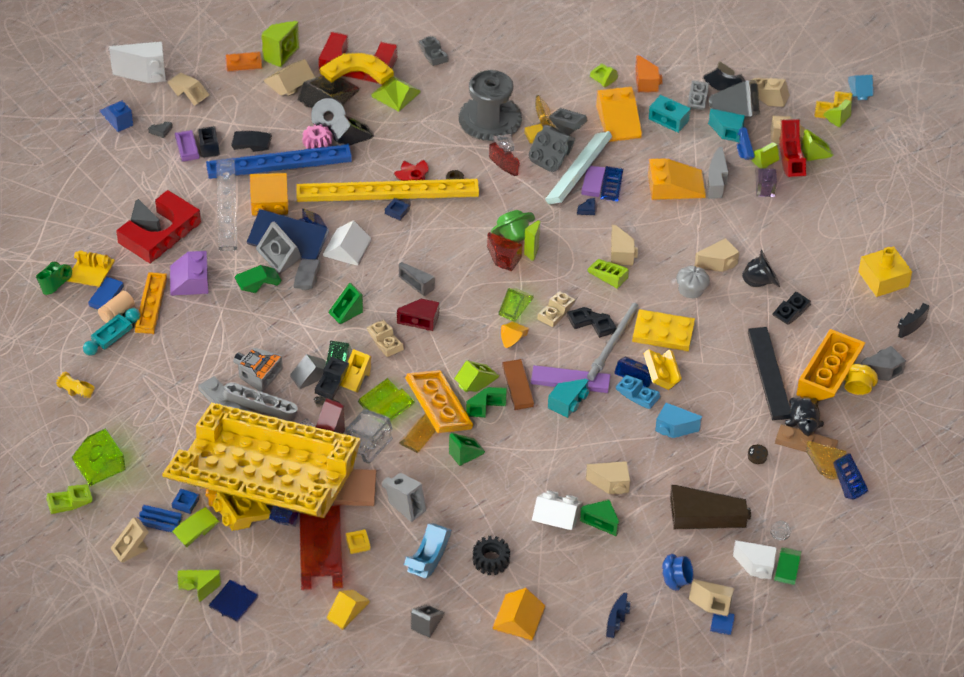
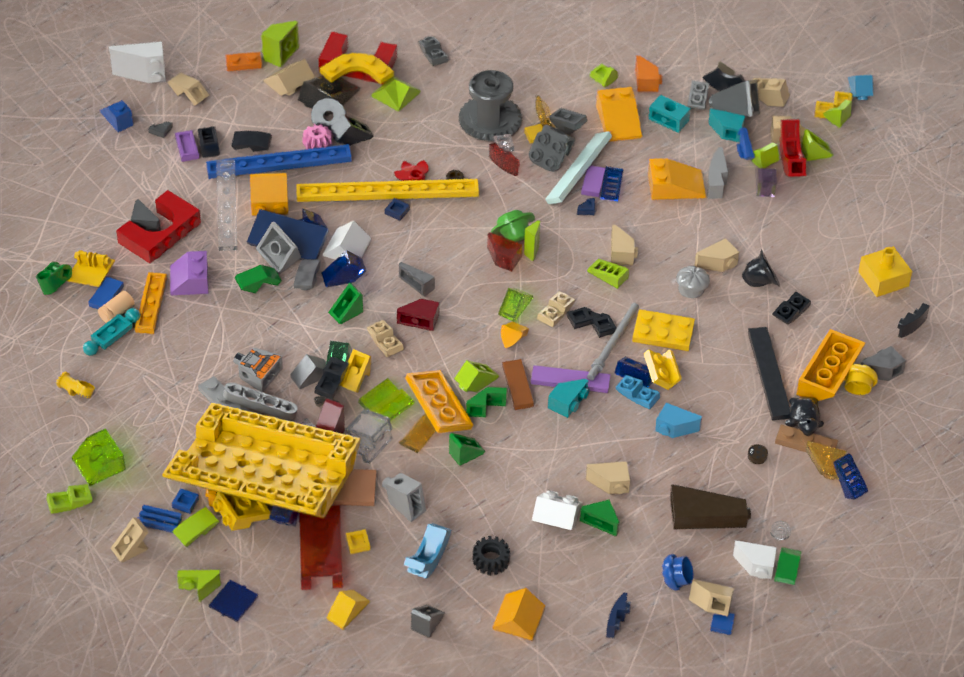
none -> clear blue slope [321,250,366,287]

